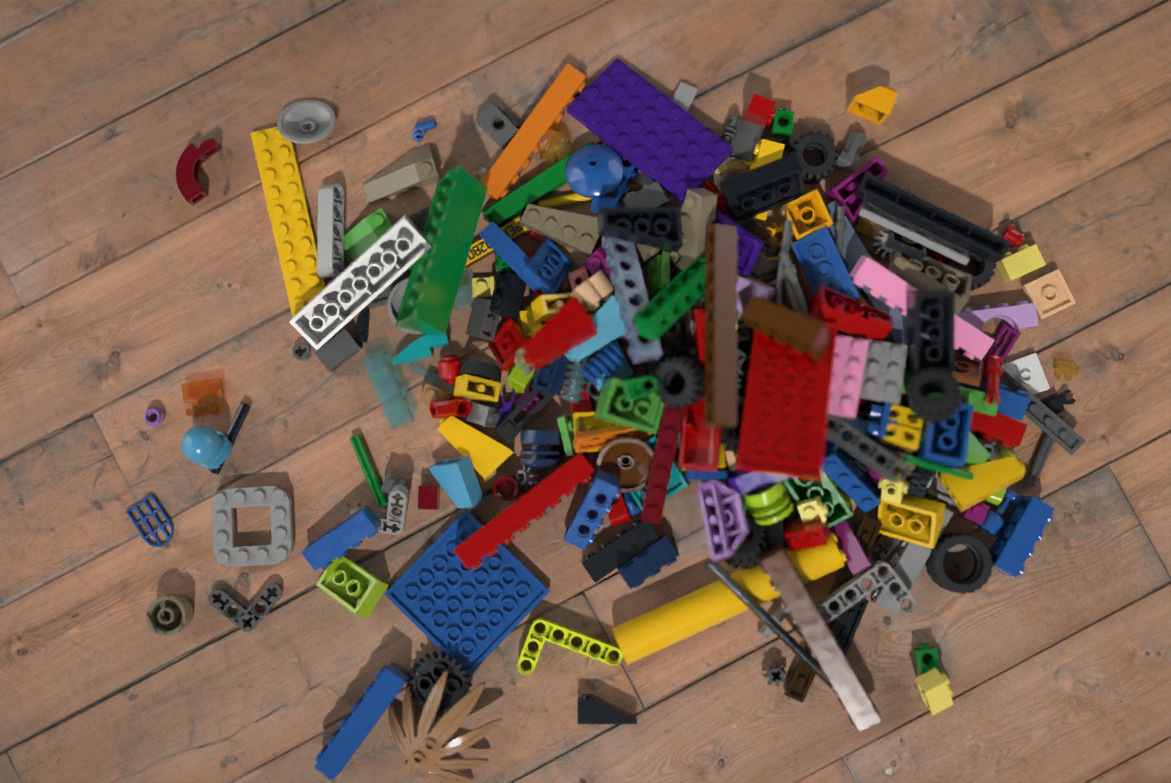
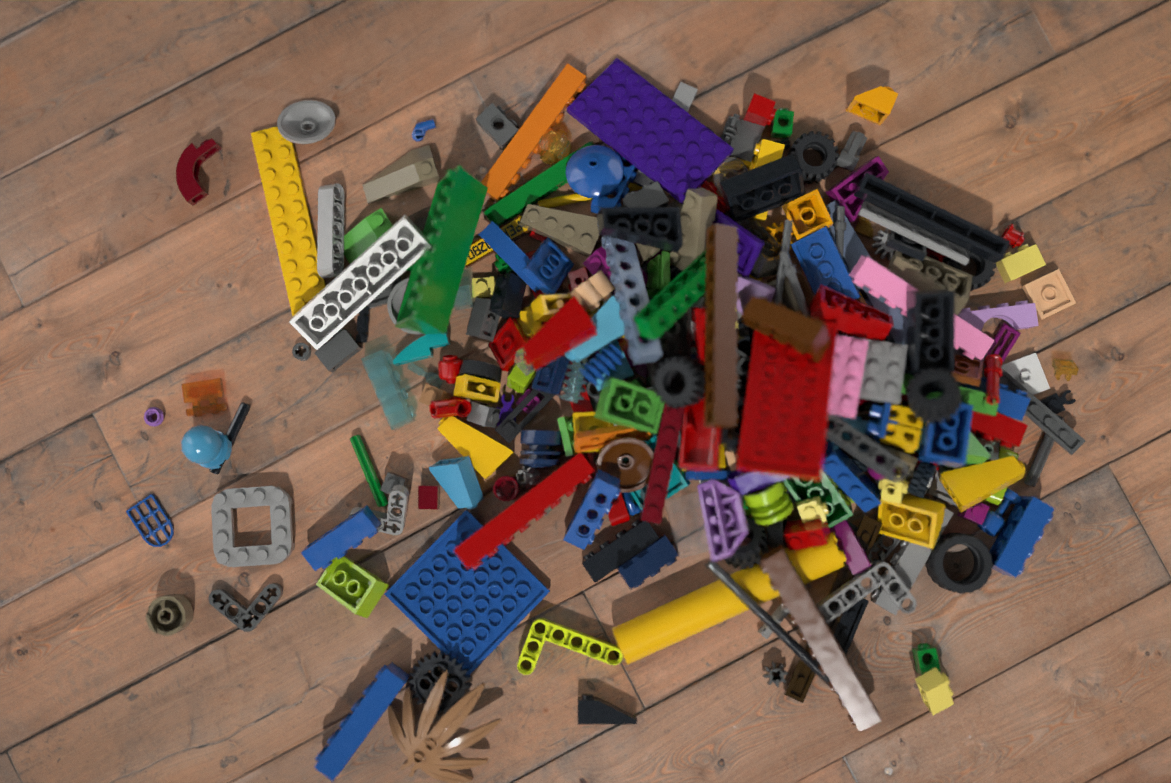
green piece [620,375,661,402] -> none
green bar [902,454,974,480] -> none

